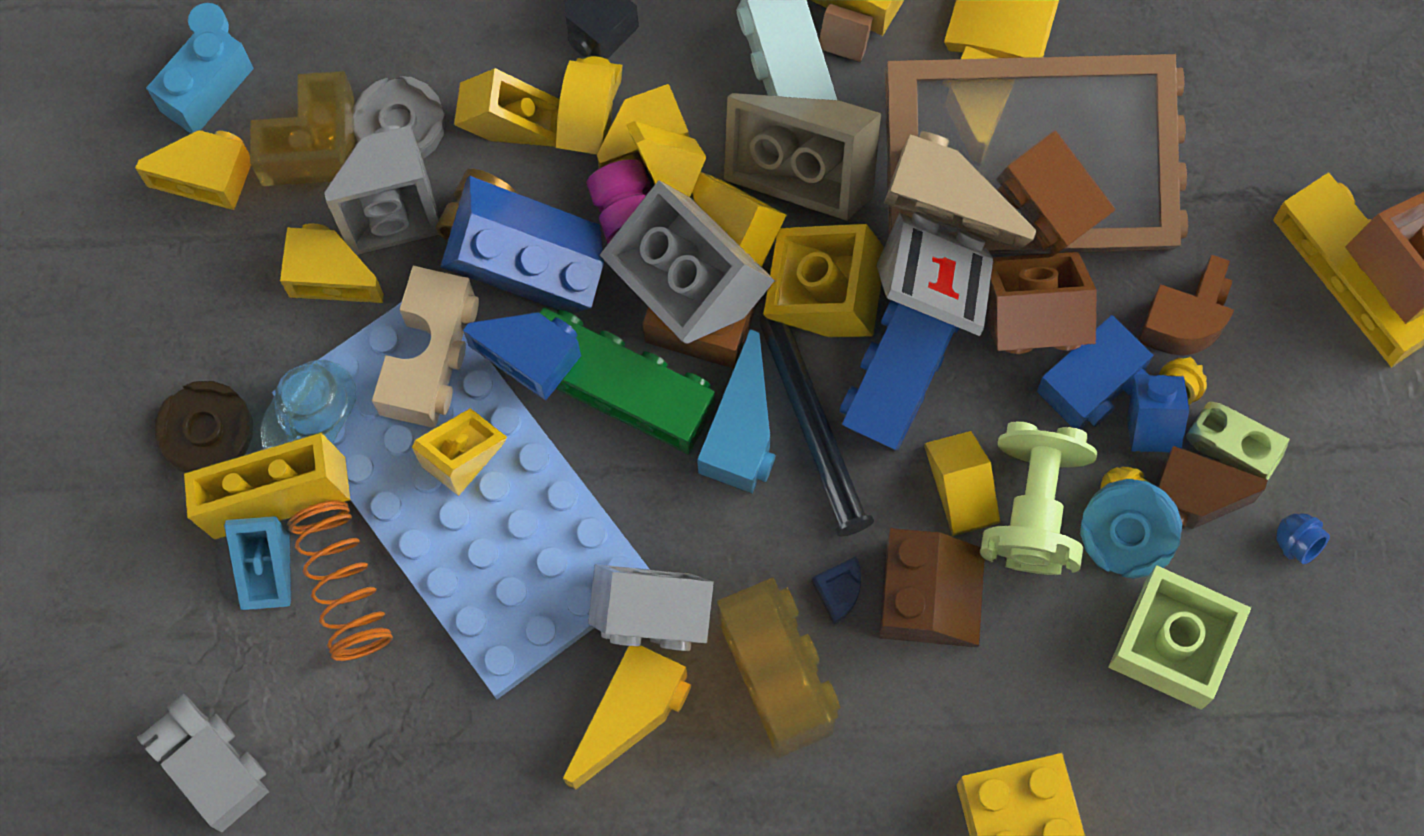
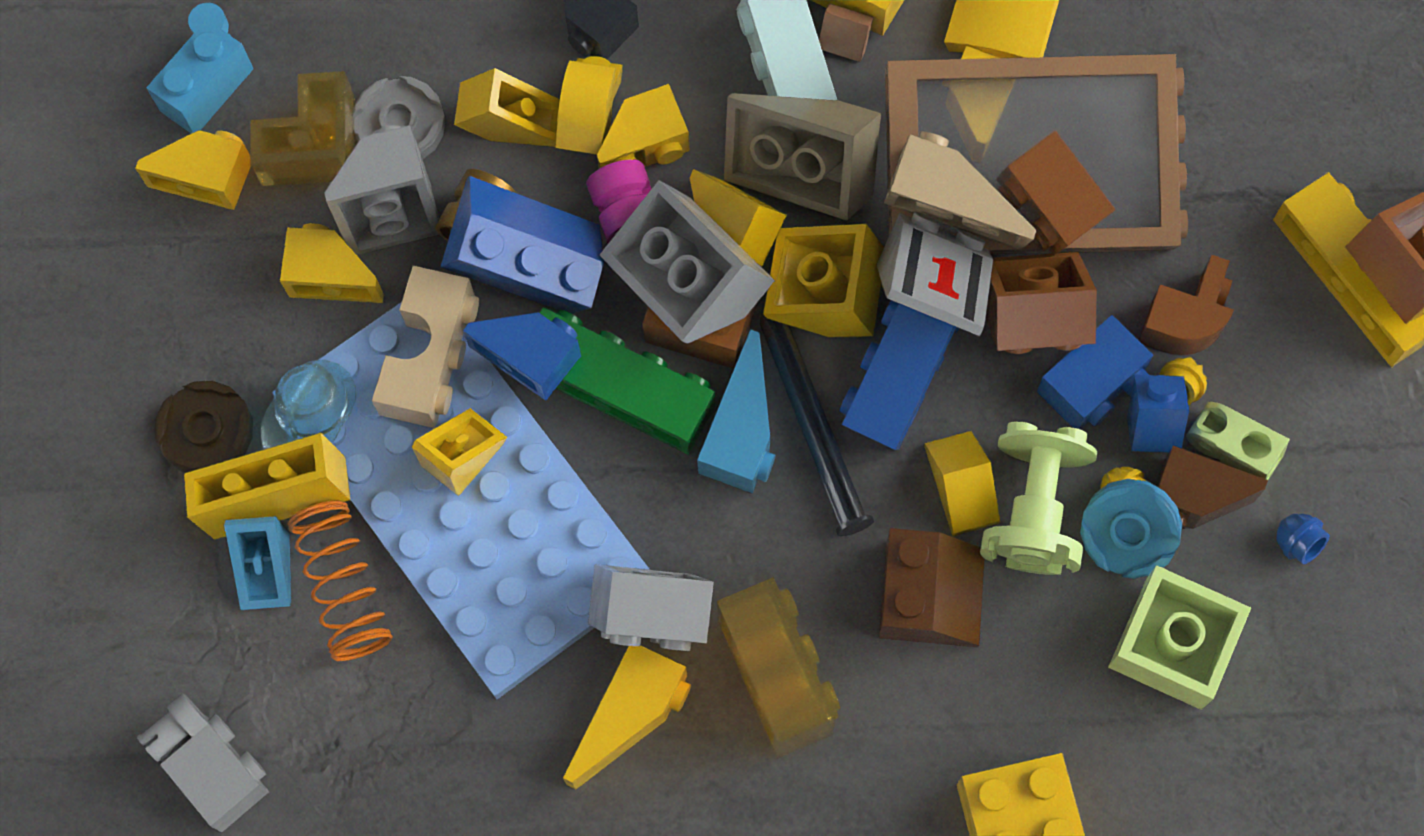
yellow slope [626,121,706,197] -> none
dark blue tile [811,556,861,624] -> none

